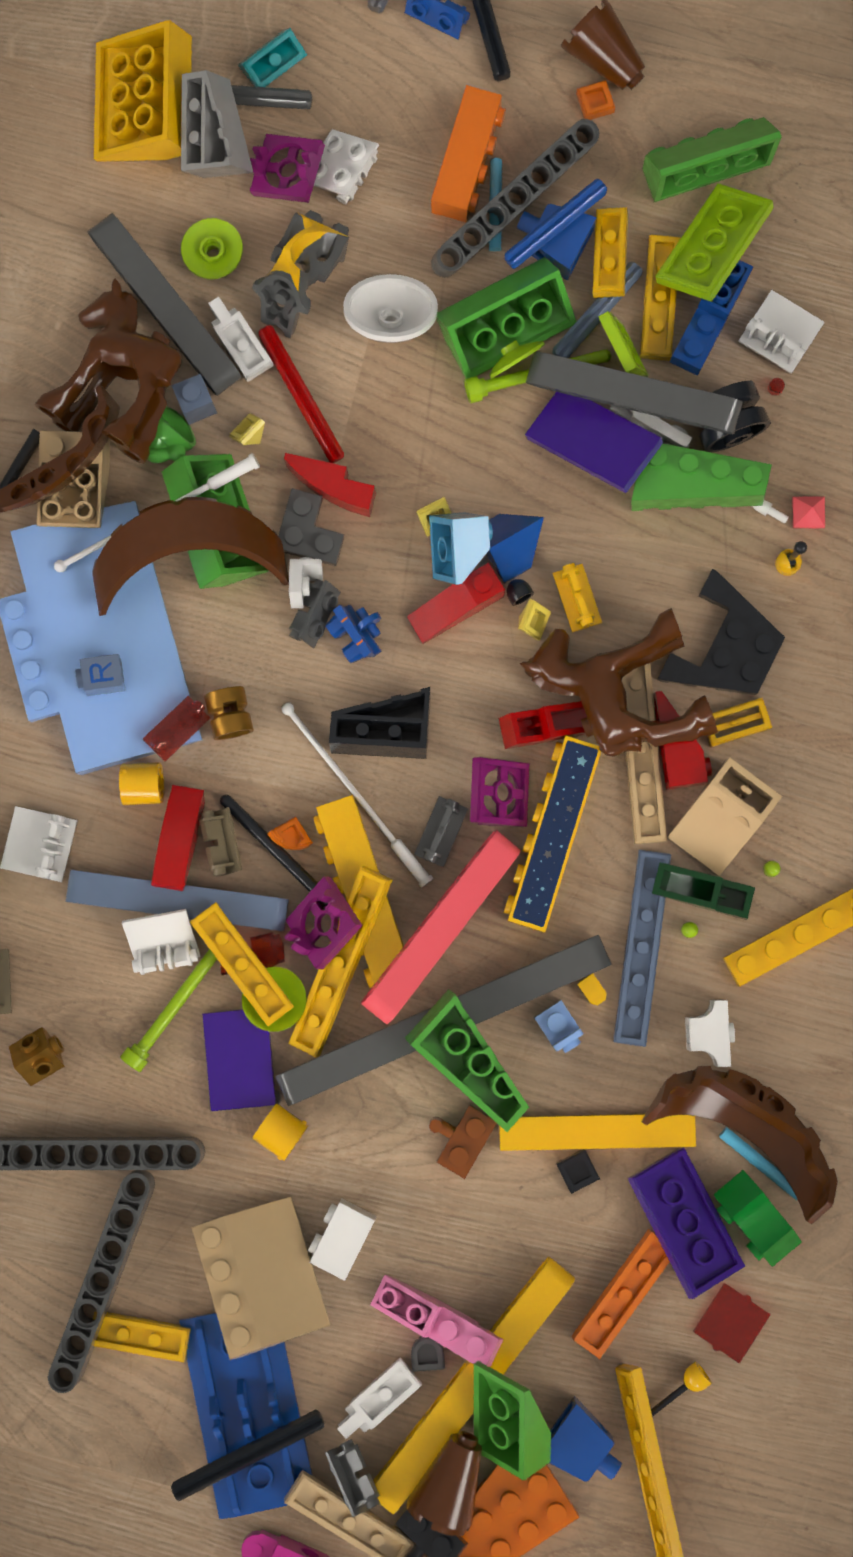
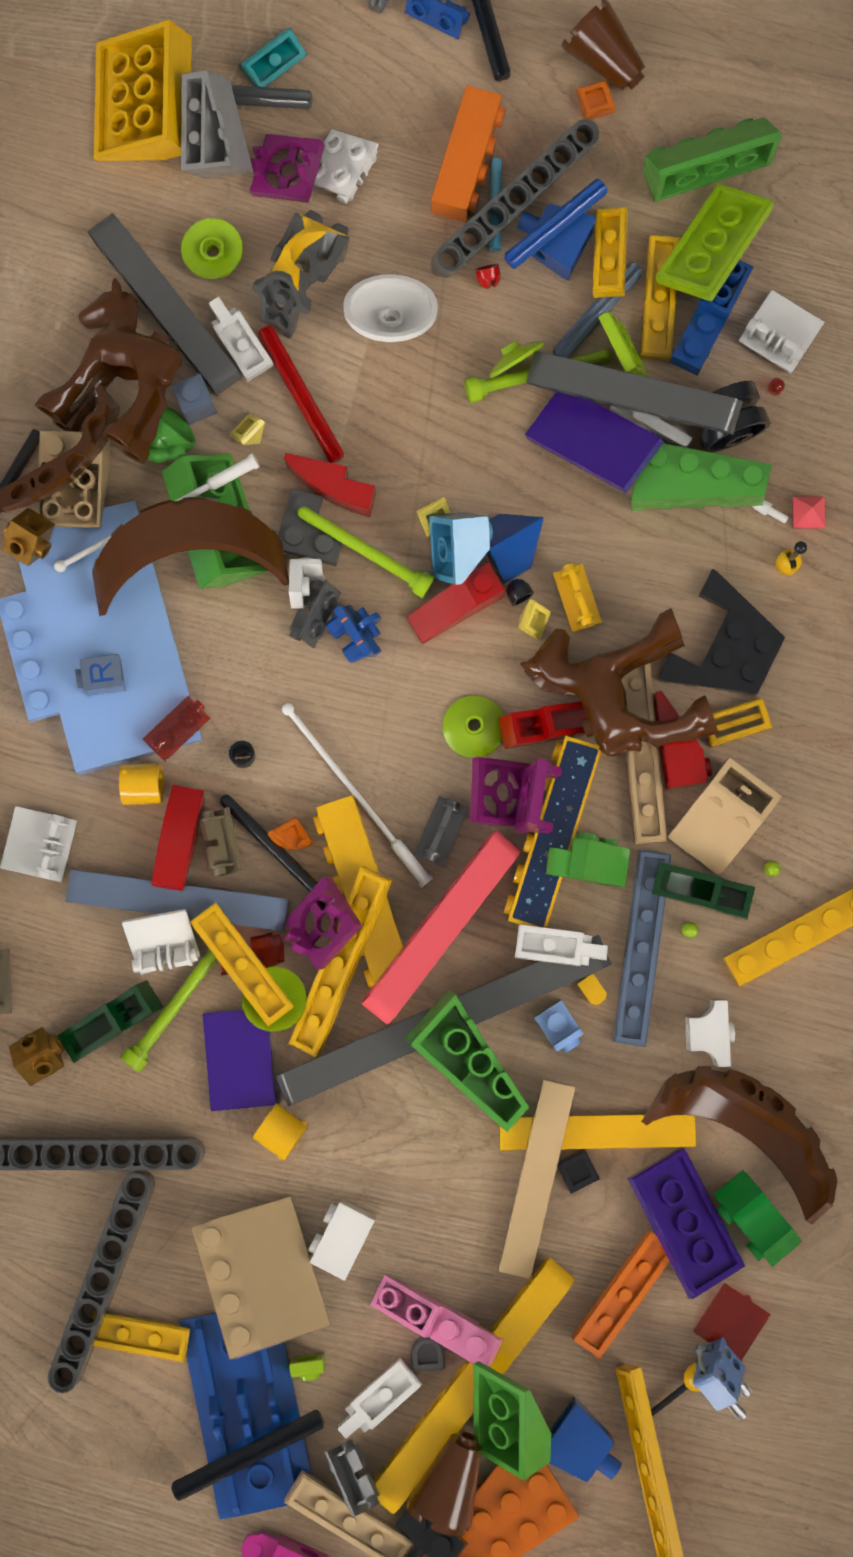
pearl gold wheel [204,686,254,740] -> none
black wedge [329,687,431,759] -> none
dark orange plate [429,1105,497,1179] -> none
bright green slope [436,257,577,379] -> none
medium azure bar [719,1127,798,1200] -> none
none -> pearl gold brick [2,507,55,566]
none -> dark green slope [57,980,163,1063]
none -> black hinge [229,741,255,768]
none -> lime plate [289,1353,326,1381]
none -> lime piece [298,506,435,599]
none -> lime dish [443,695,504,758]
none -> red hinge [475,264,501,289]
none -> tan tile [498,1078,575,1279]
none -> magenta piece [514,758,562,834]
none -> white hinge [515,925,608,966]
none -> bright green hinge [545,833,630,887]
none -> medium blue piece [693,1337,752,1421]

